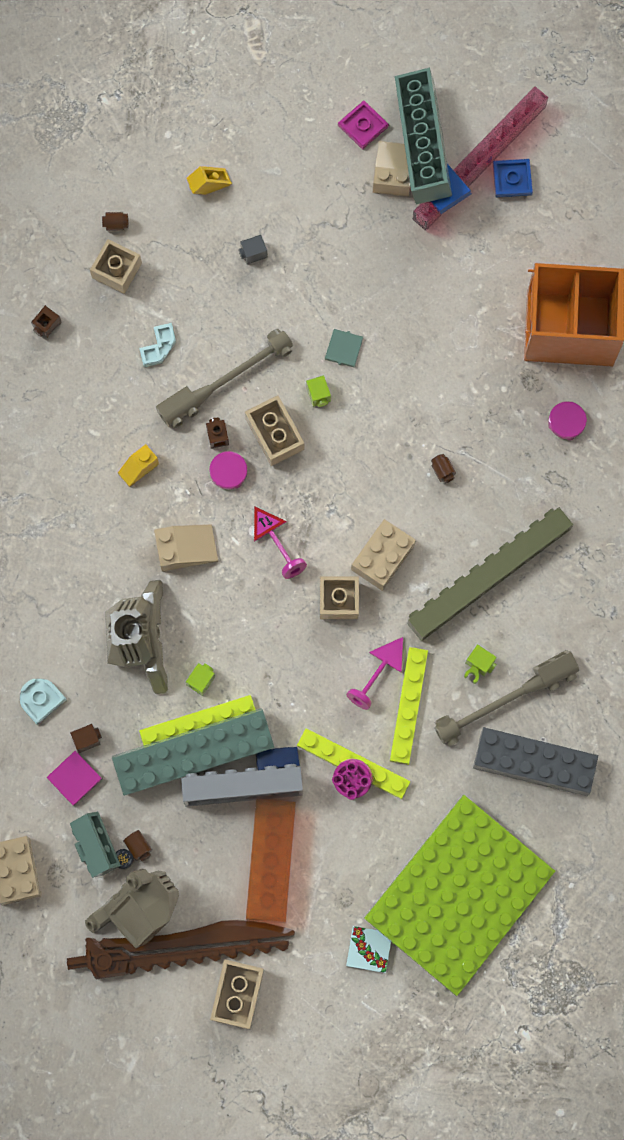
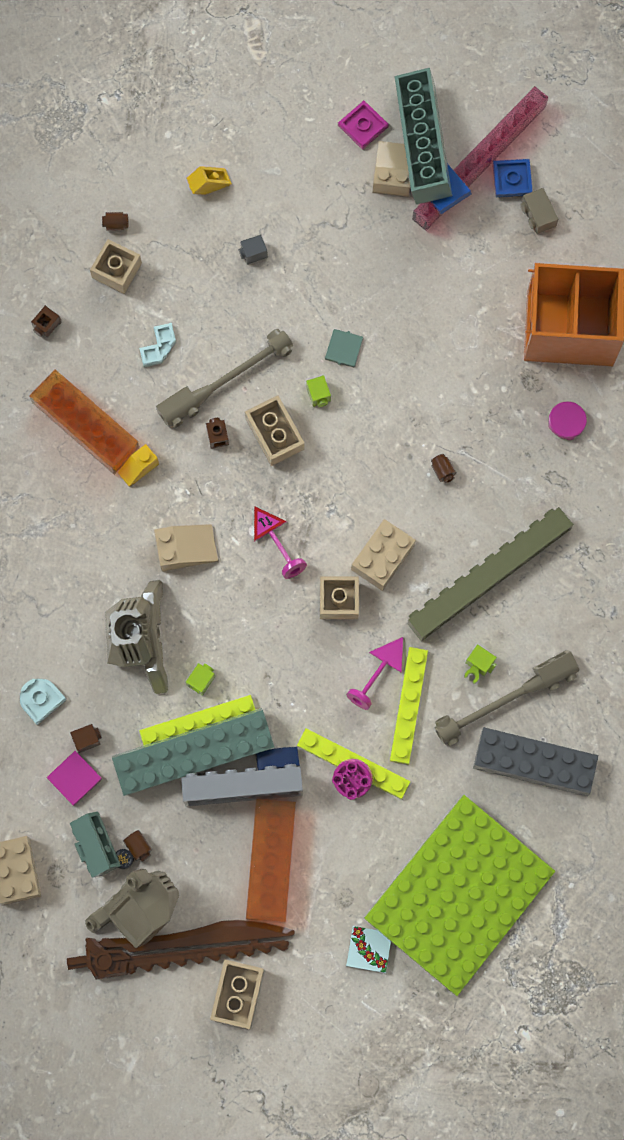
dark pink tile [209,451,247,489] -> none
none -> clear orange brick [29,369,140,475]
none -> dark tan brick [520,188,559,234]

